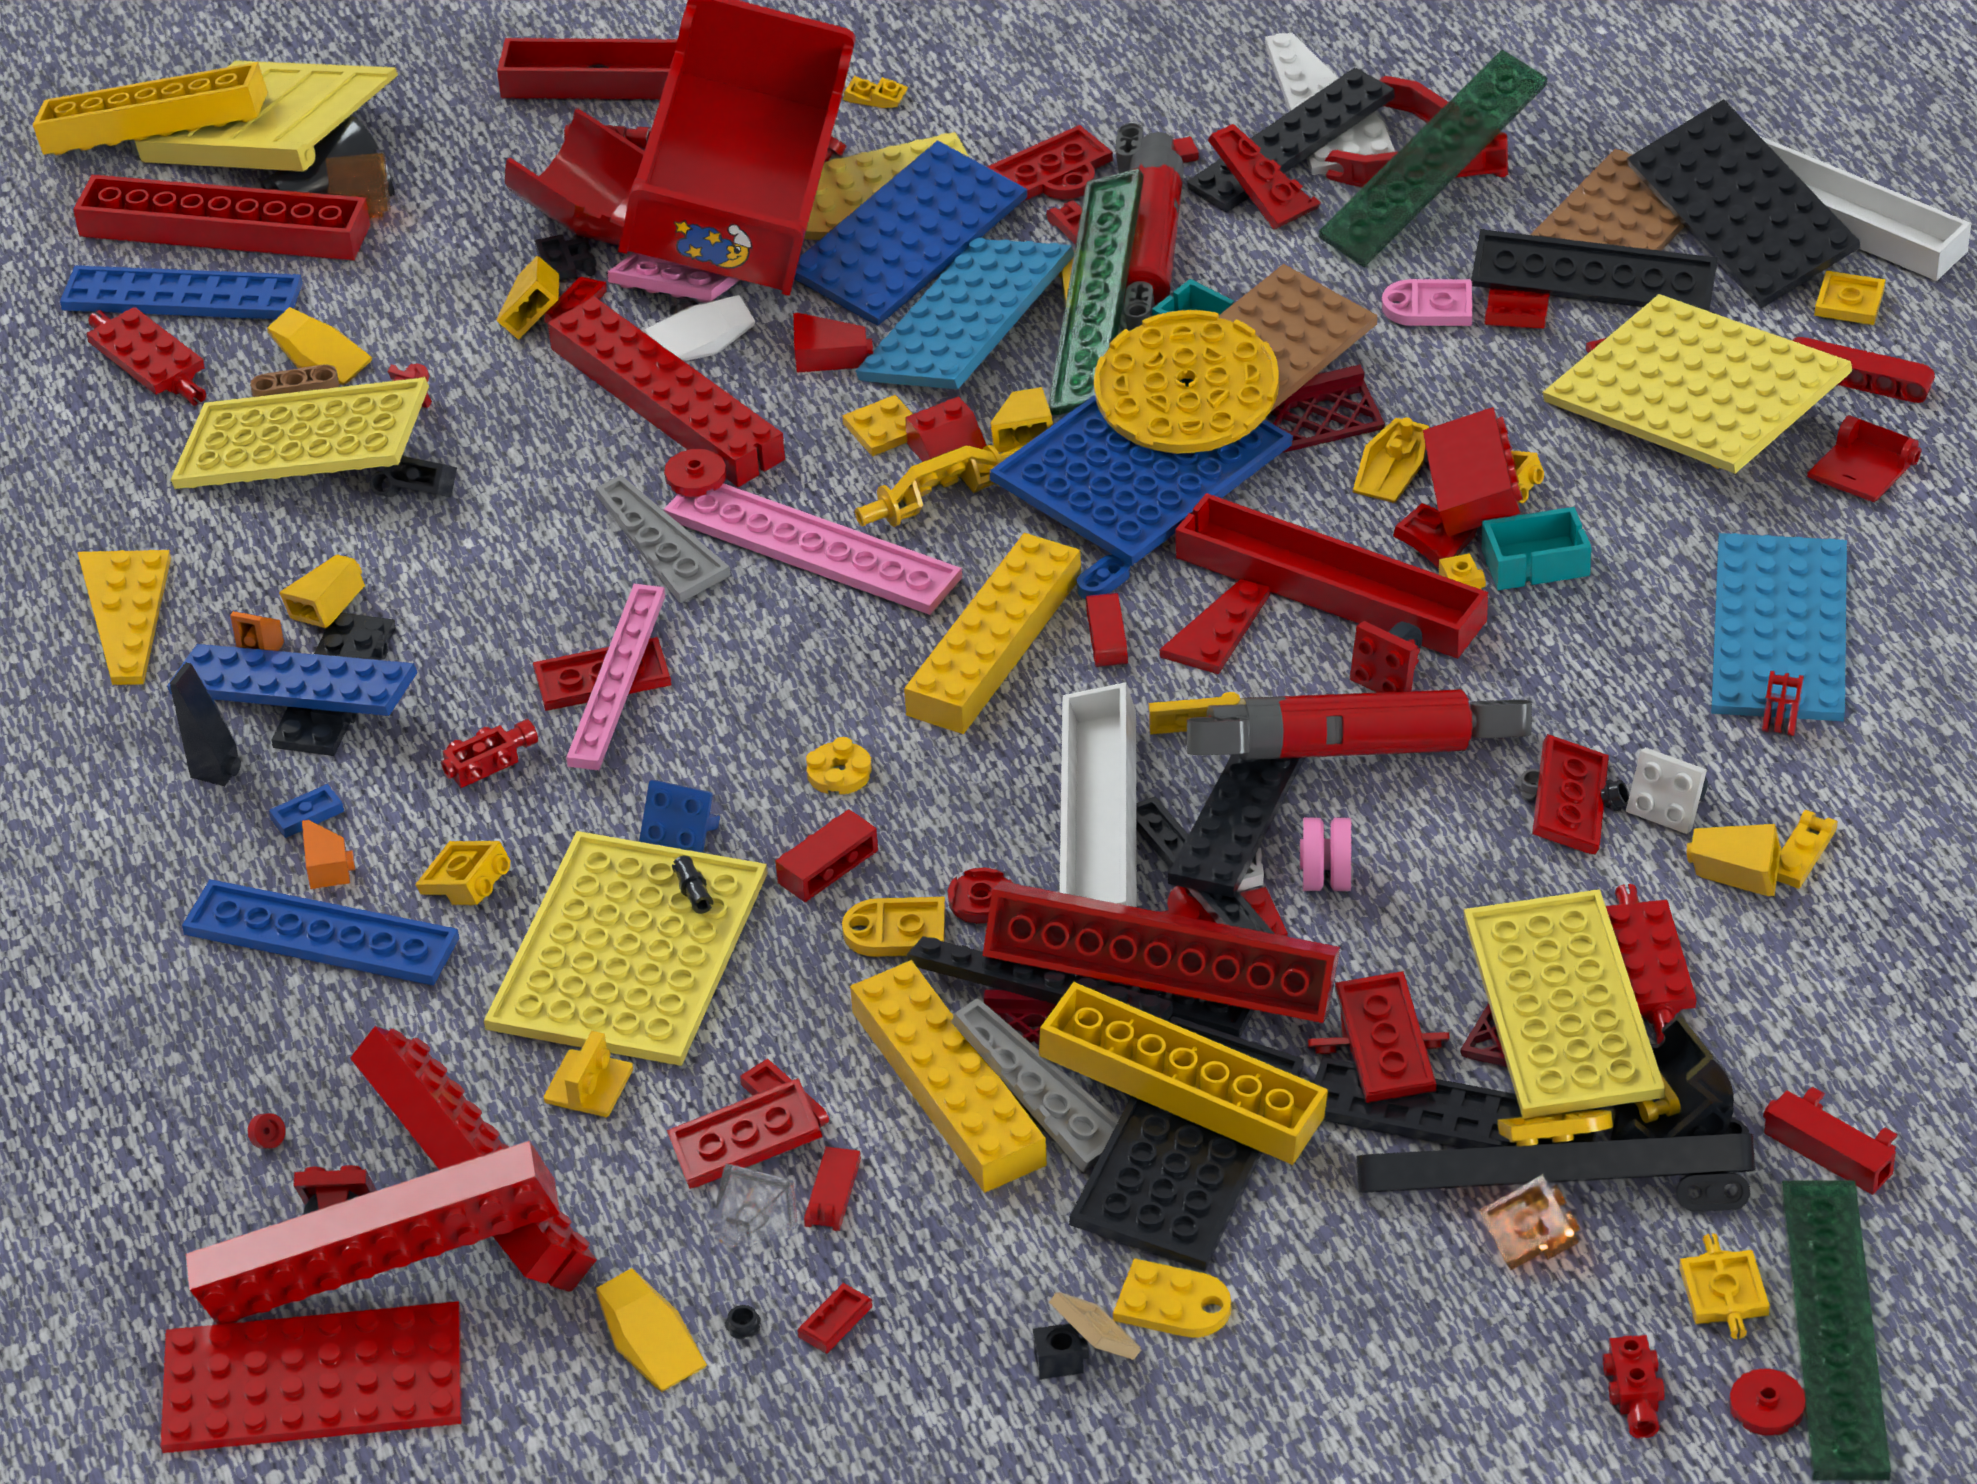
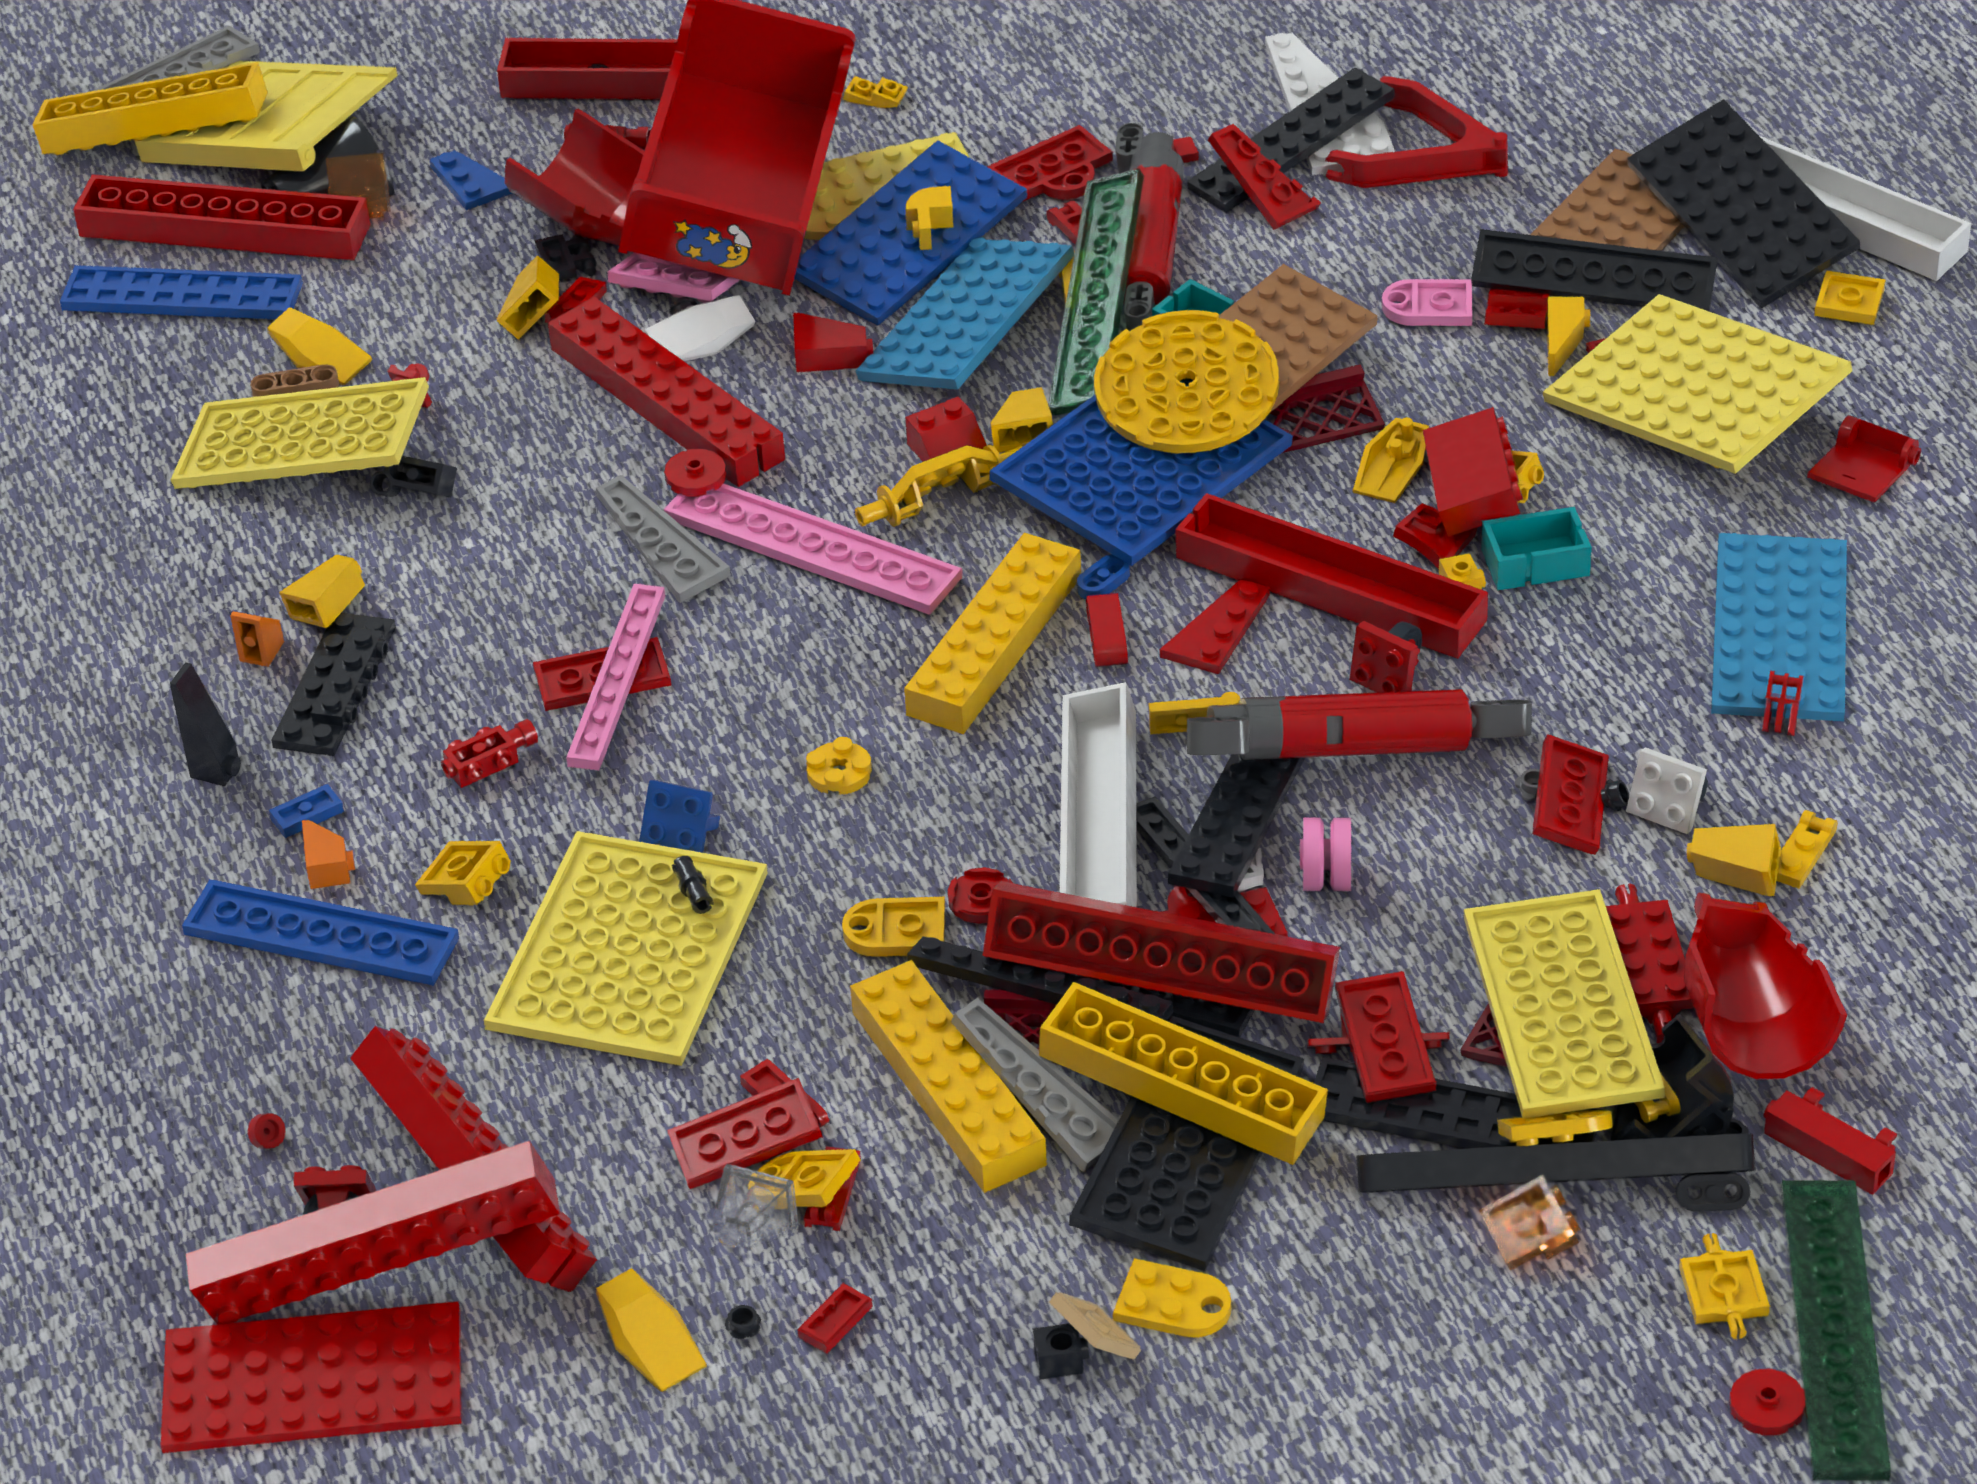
yellow wing [77,550,171,685] -> none
red plate [86,307,206,406] -> none
blue plate [167,644,418,716] -> none
yellow bracket [543,1031,633,1117] -> none
red brick [775,809,878,902] -> none
red tile [825,136,847,161] -> none
yellow plate [842,395,913,456] -> none
clear green plate [1319,49,1548,268] -> none
red brick [1602,1335,1665,1438] -> none
red beam [1792,337,1935,404] -> none
none -> light grey wing [90,25,260,92]
none -> blue wing [429,150,513,210]
none -> yellow plate [749,1149,861,1208]
none -> yellow brick [906,186,953,250]
none -> yellow slope [1547,297,1590,376]
none -> red windscreen [1684,893,1847,1079]

